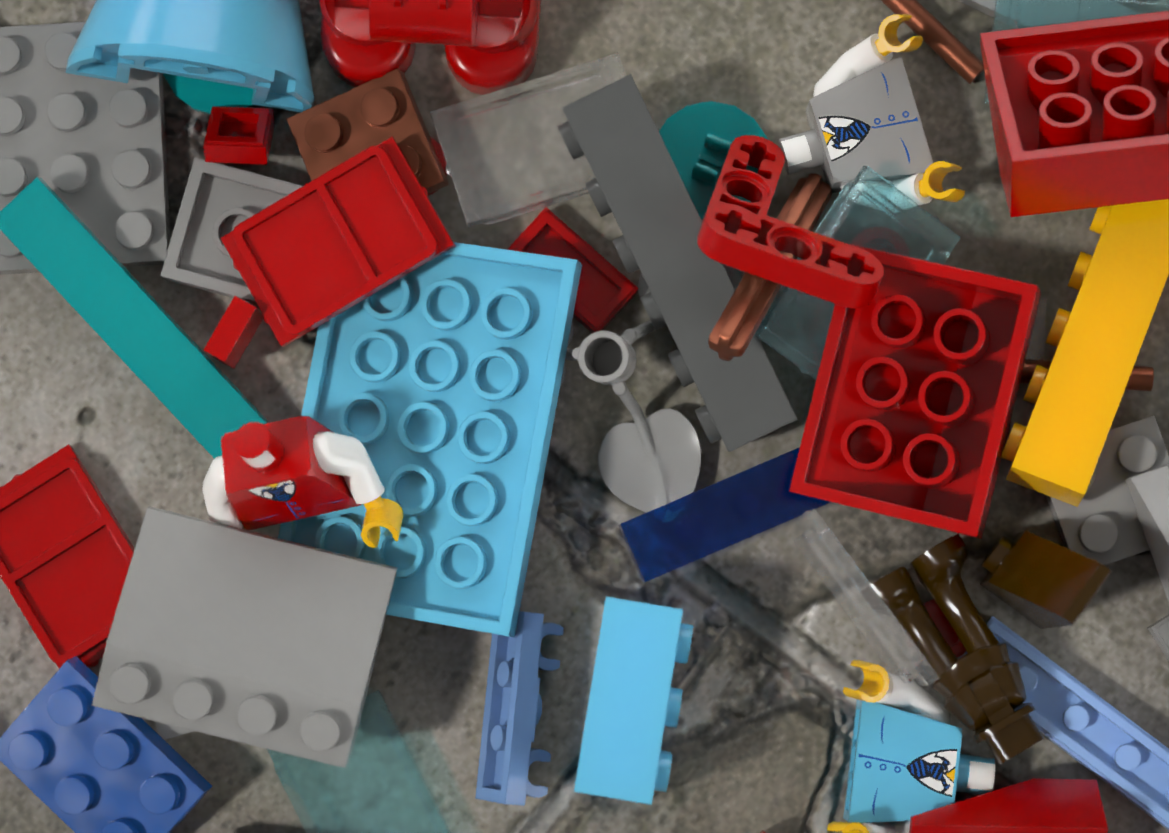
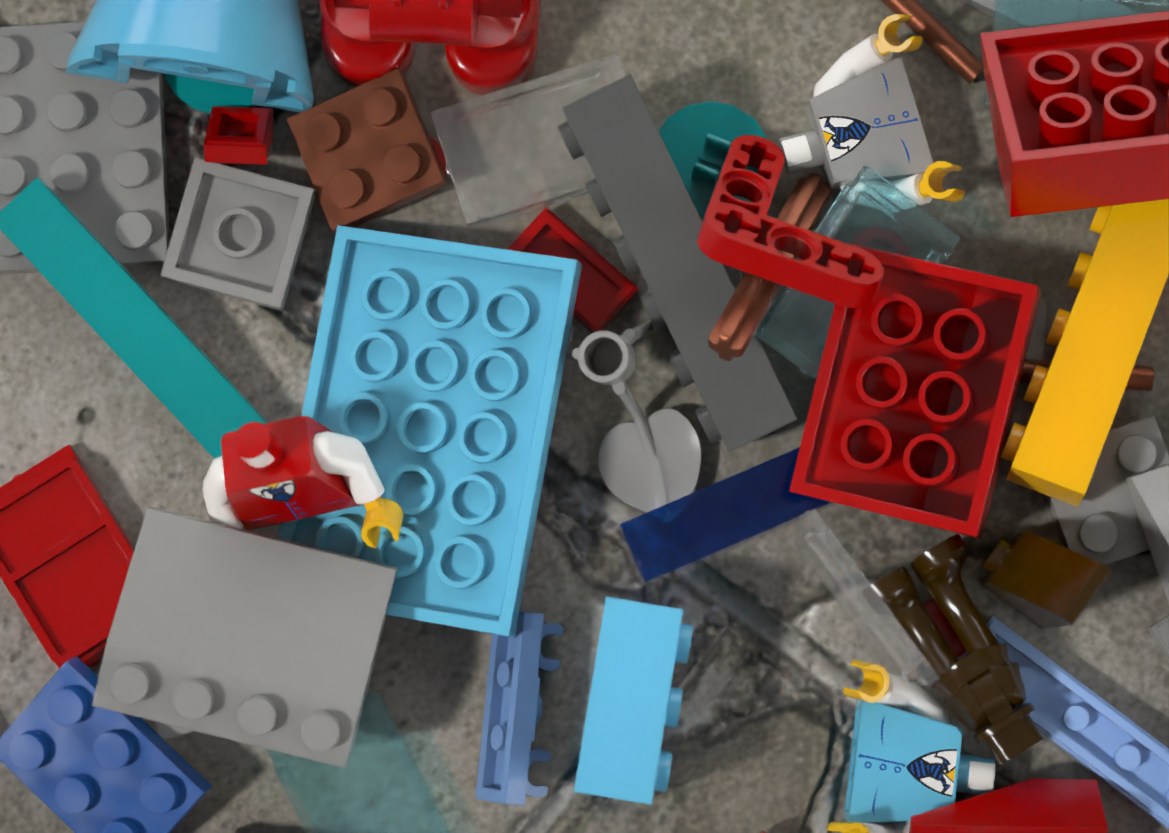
red tile [203,296,263,369] -> none
red piece [220,137,456,347] -> none

